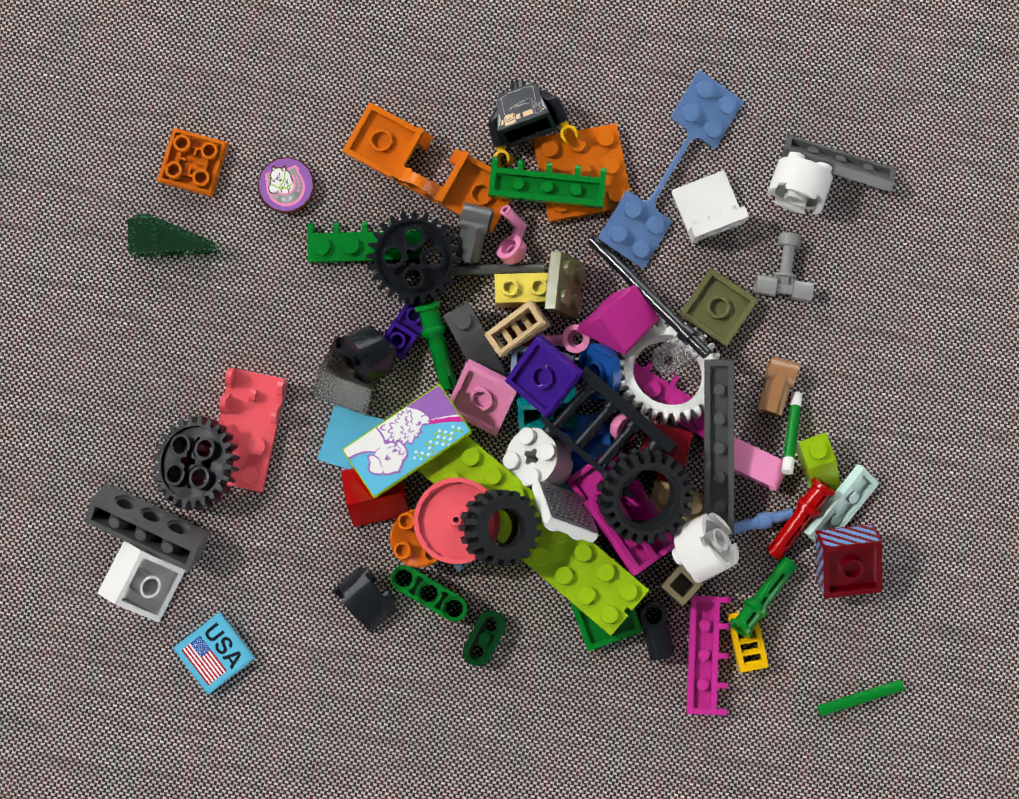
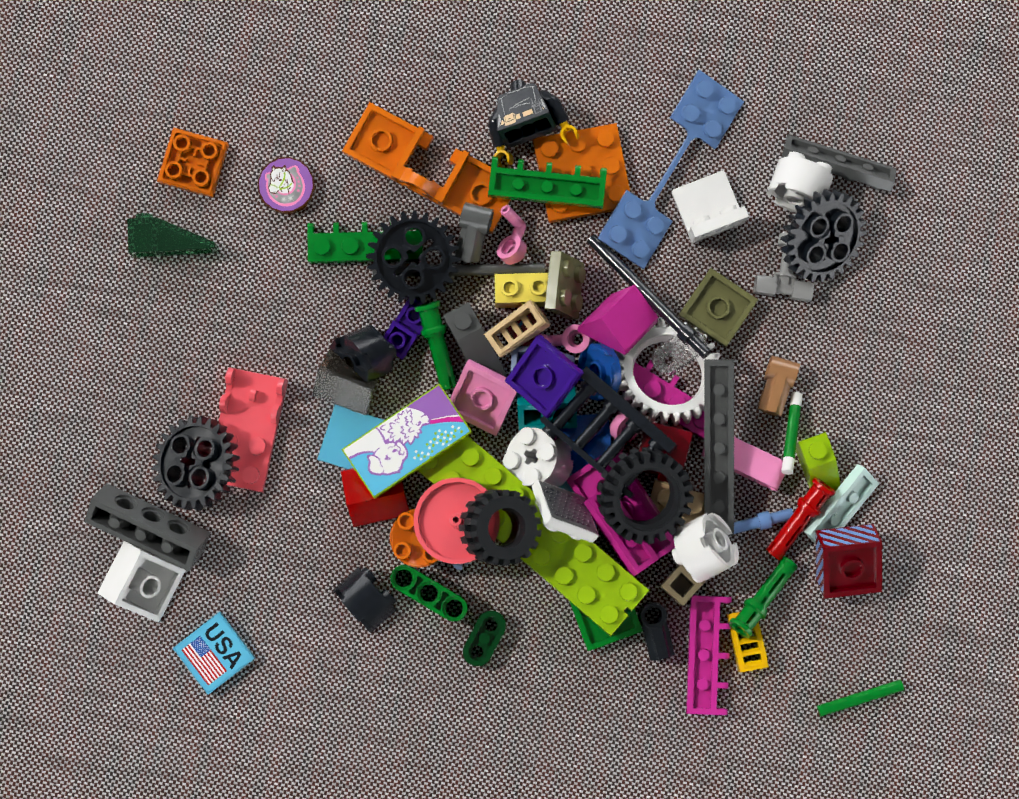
none -> black gear [780,189,867,282]

